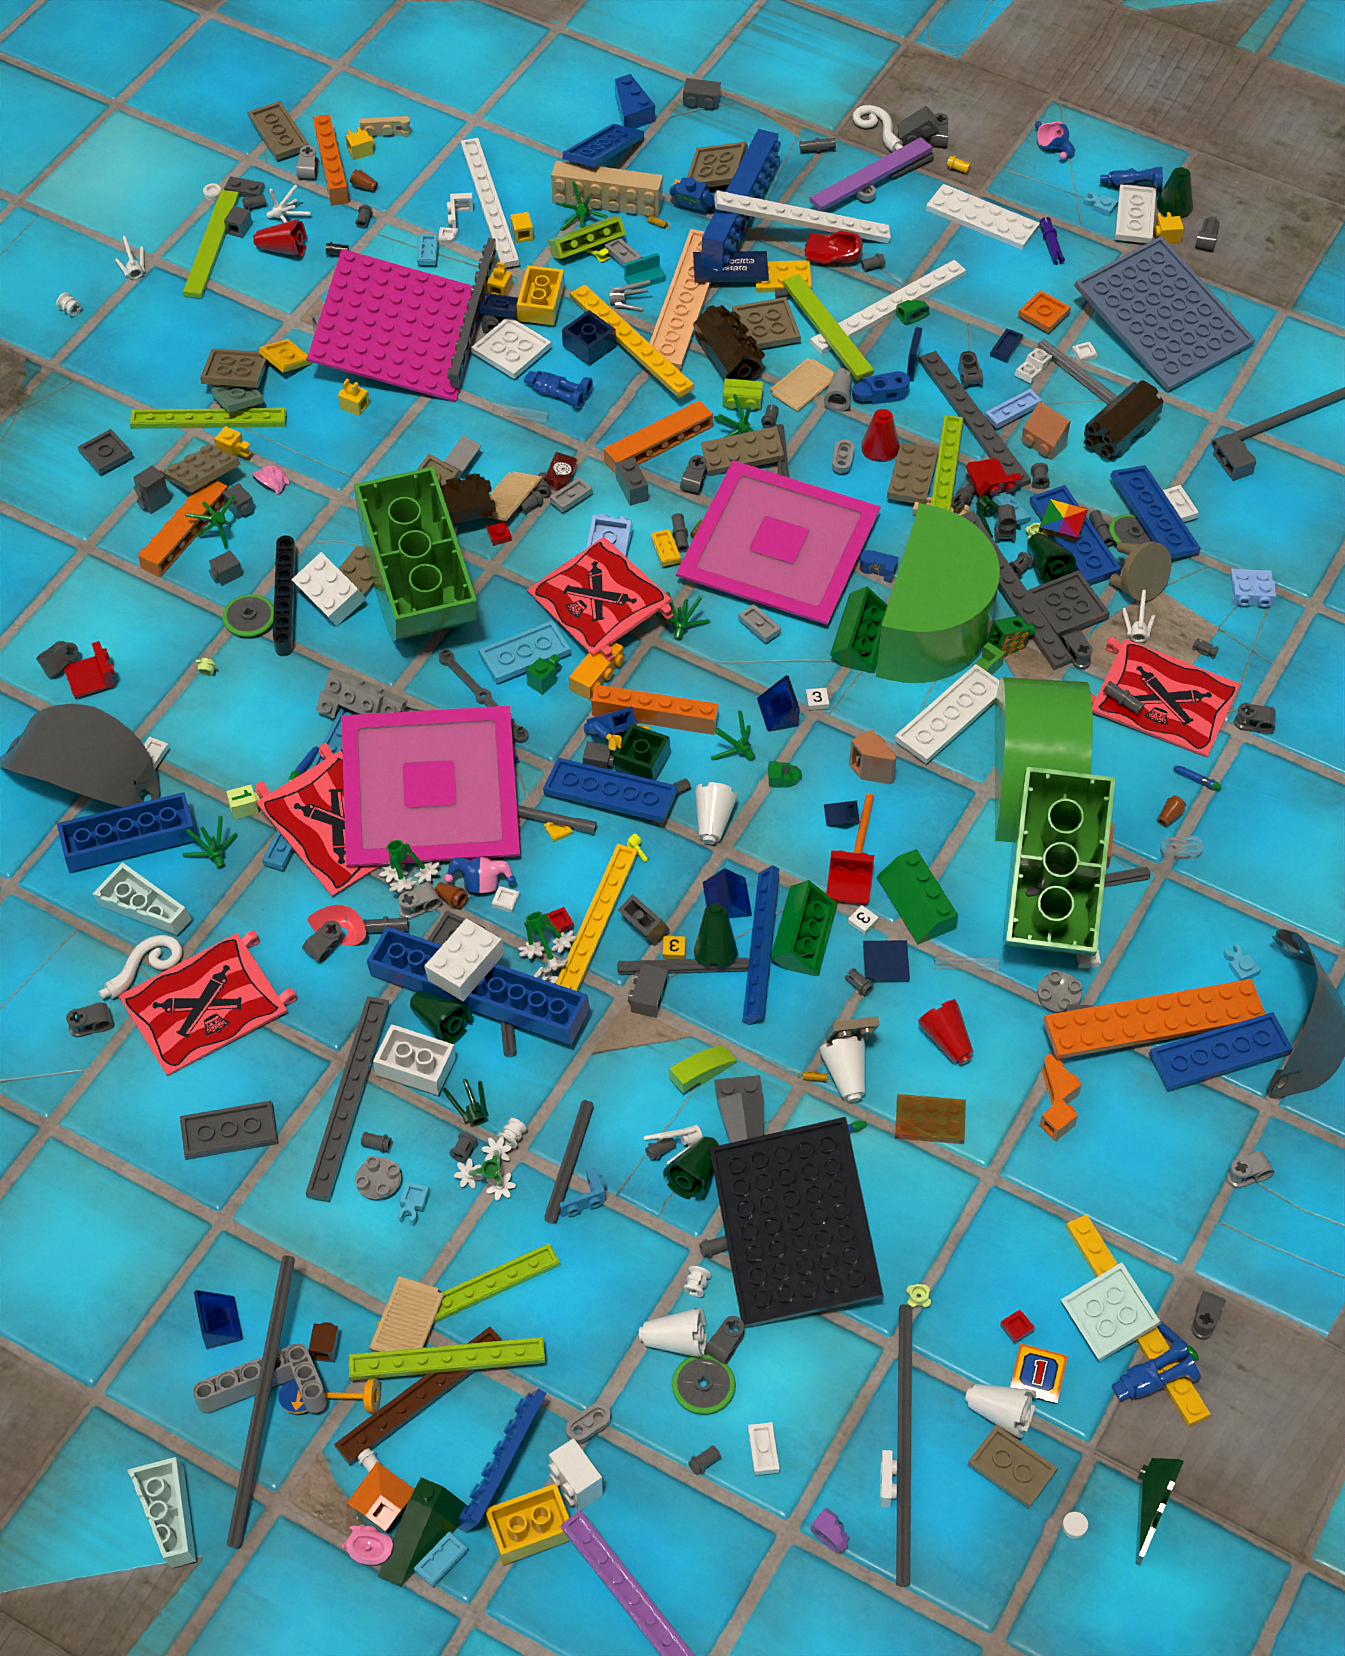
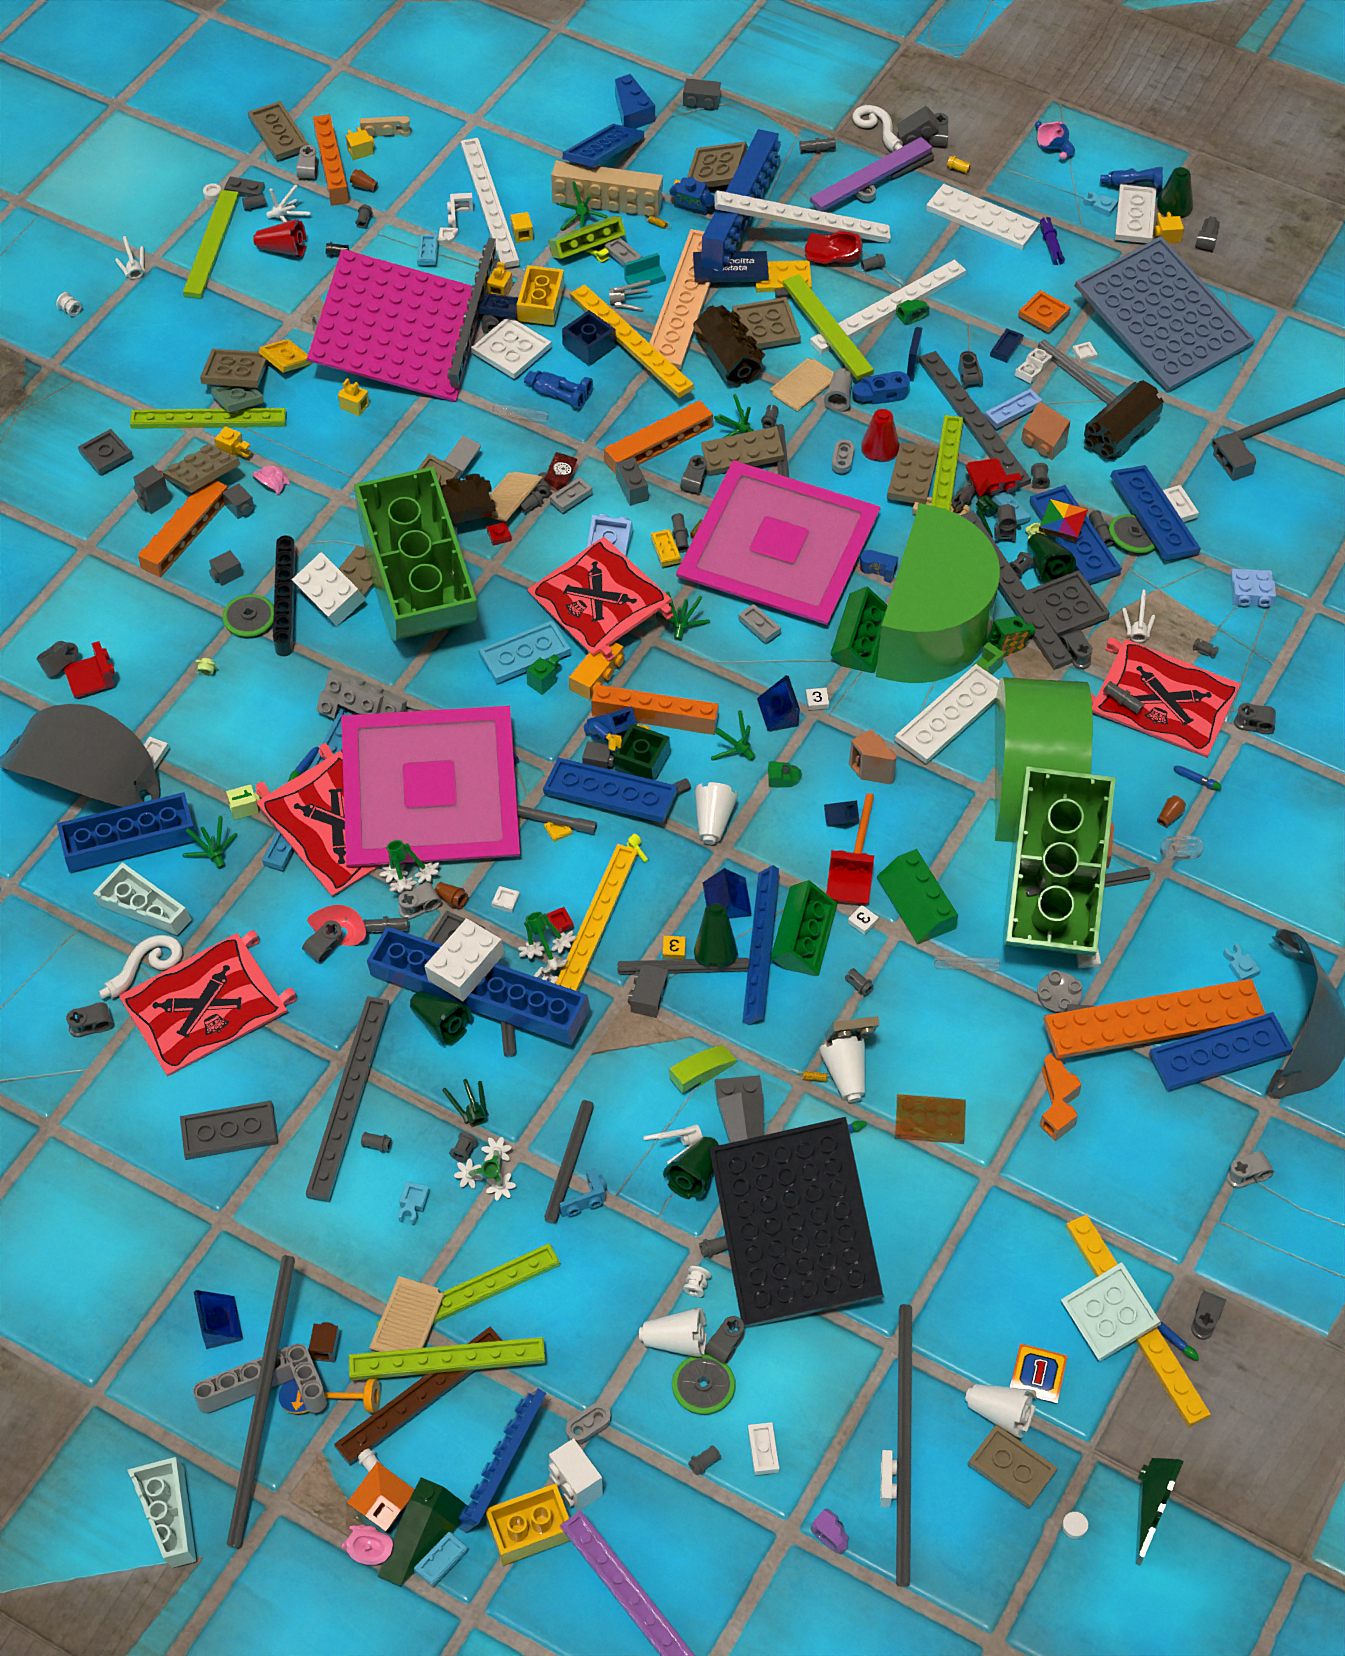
green plant [185,495,235,549] -> none
dark grey brick [224,206,252,238] -> none
light grey dish [355,1156,401,1199] -> none
white brick [373,1024,456,1095] -> none
dark grey piece [439,649,529,743] -> none
piece [444,857,516,893] -> none
white bush [497,1118,527,1149] -> none
dark grey brick [618,894,670,945] -> none
dark grey pin [645,1137,676,1160] -> none
lime brick [723,379,763,410] -> none
dark blue tile [863,940,910,982] -> none
yellowish green plate [906,1284,931,1308] -> none
red cone [918,999,974,1065] -> none
red plate [1000,1309,1035,1343] -> none
dark tan piece [1109,540,1172,601] -> none
blue piece [1112,1338,1201,1402] -> none

